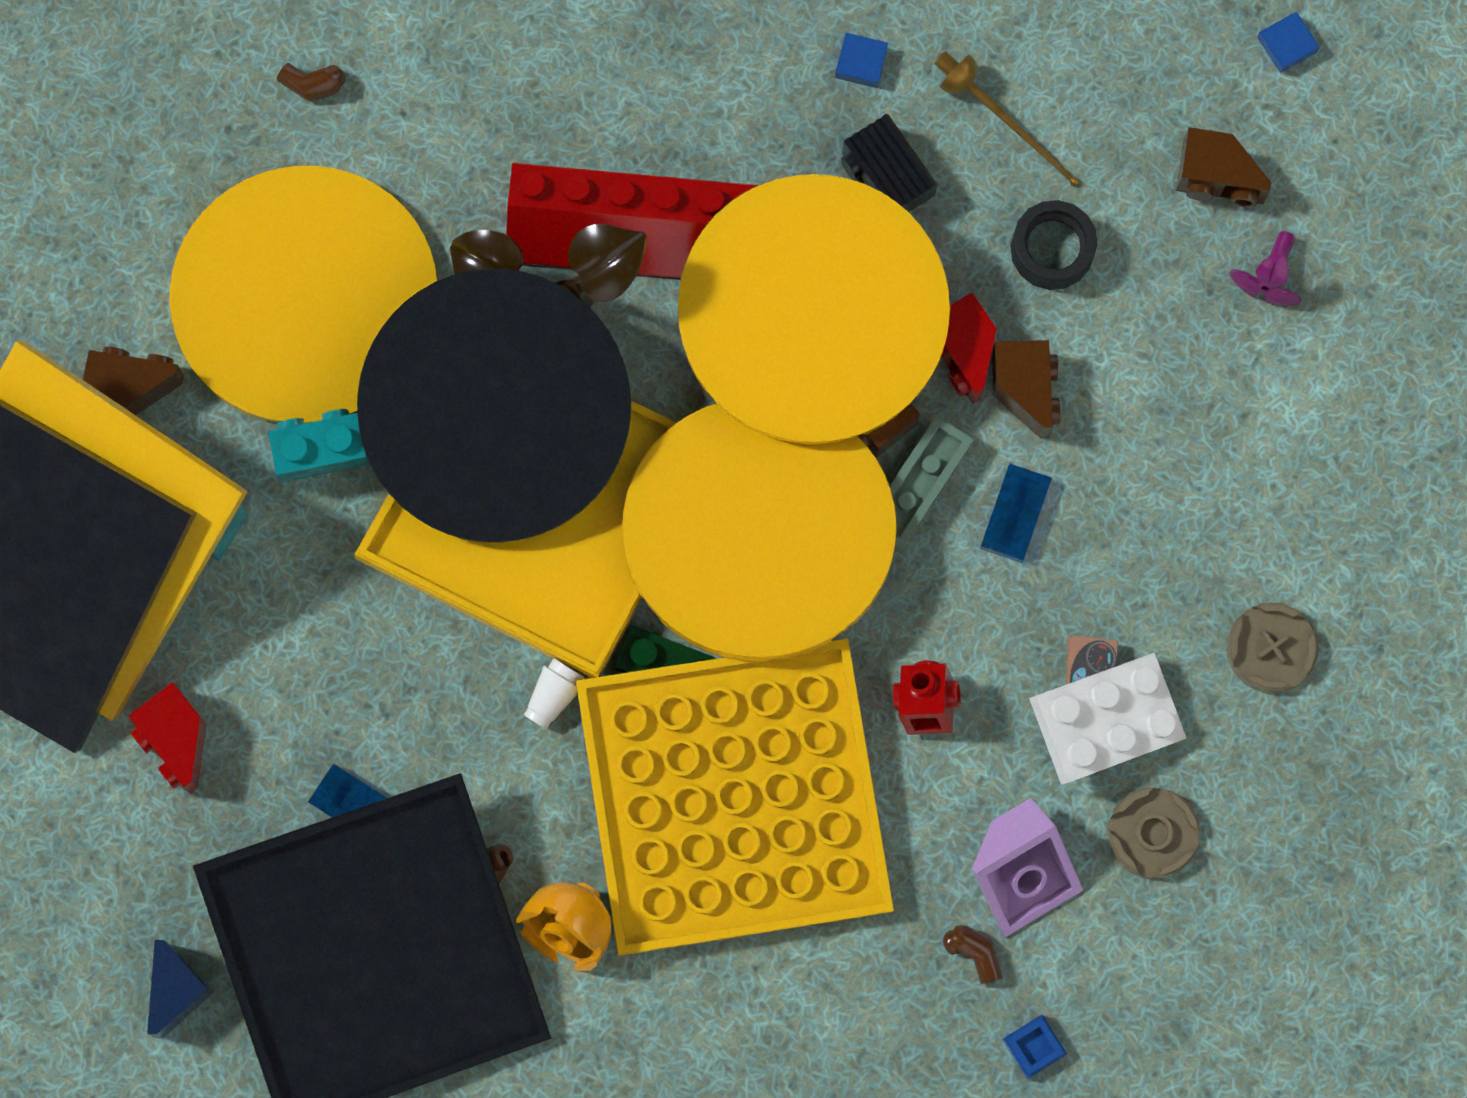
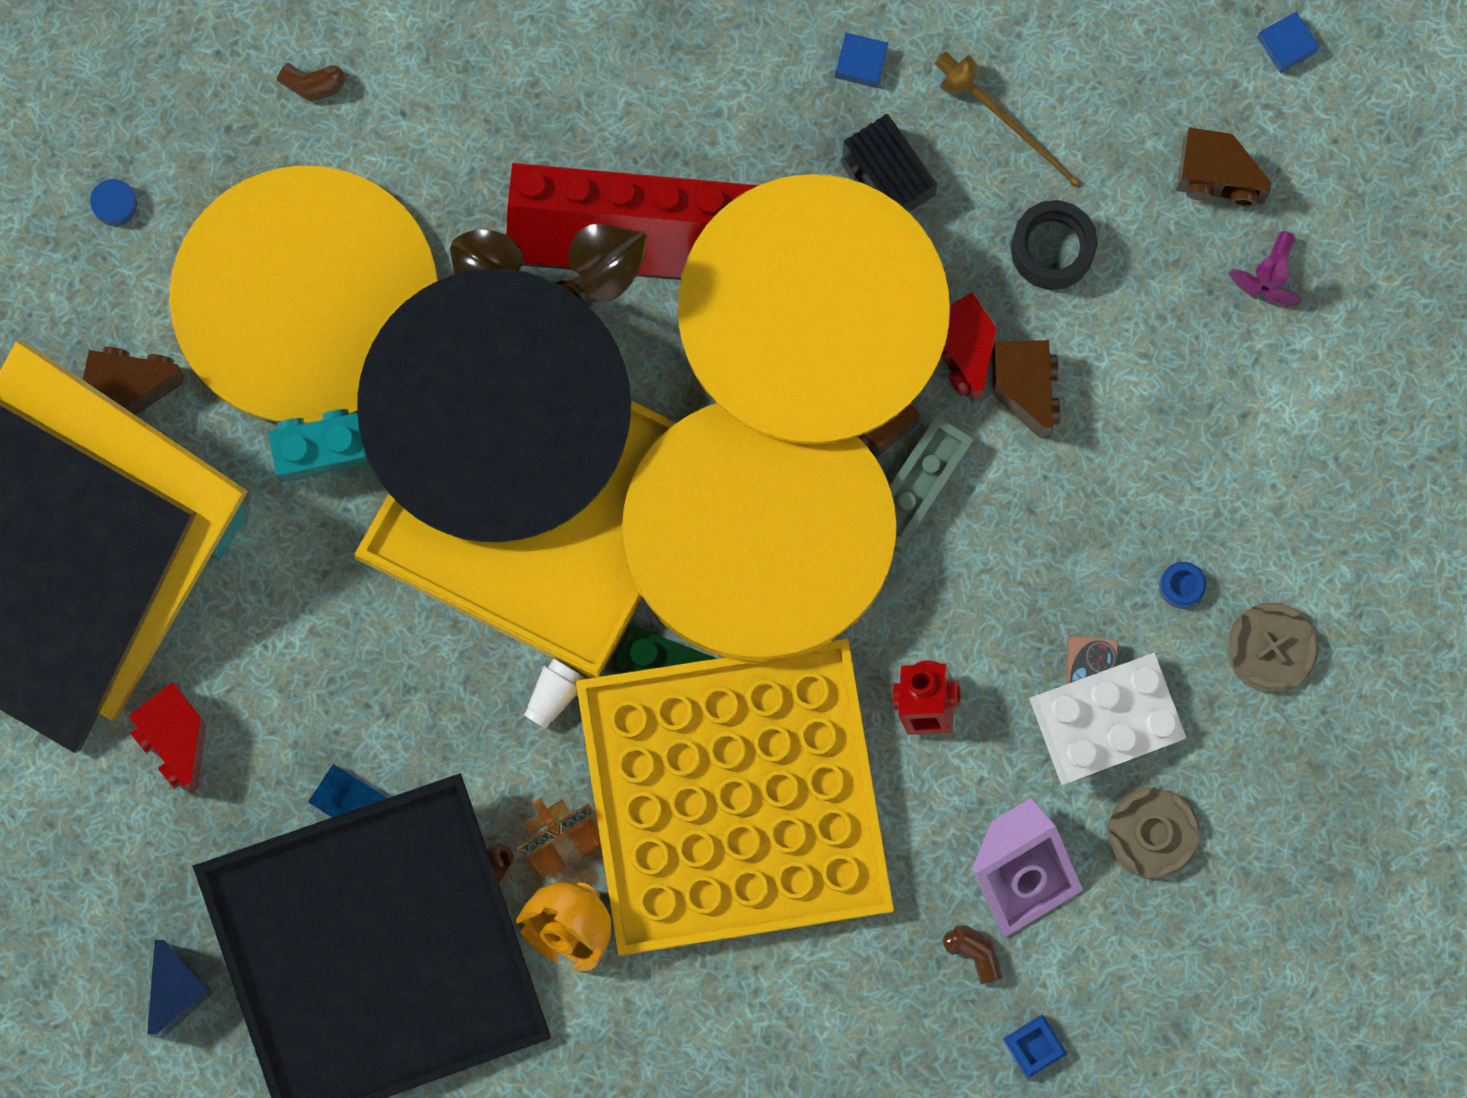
clear blue tile [980,463,1052,563] -> none
none -> blue tile [90,179,137,226]
none -> clear orange hips [517,797,601,880]
none -> blue tile [1159,562,1206,609]

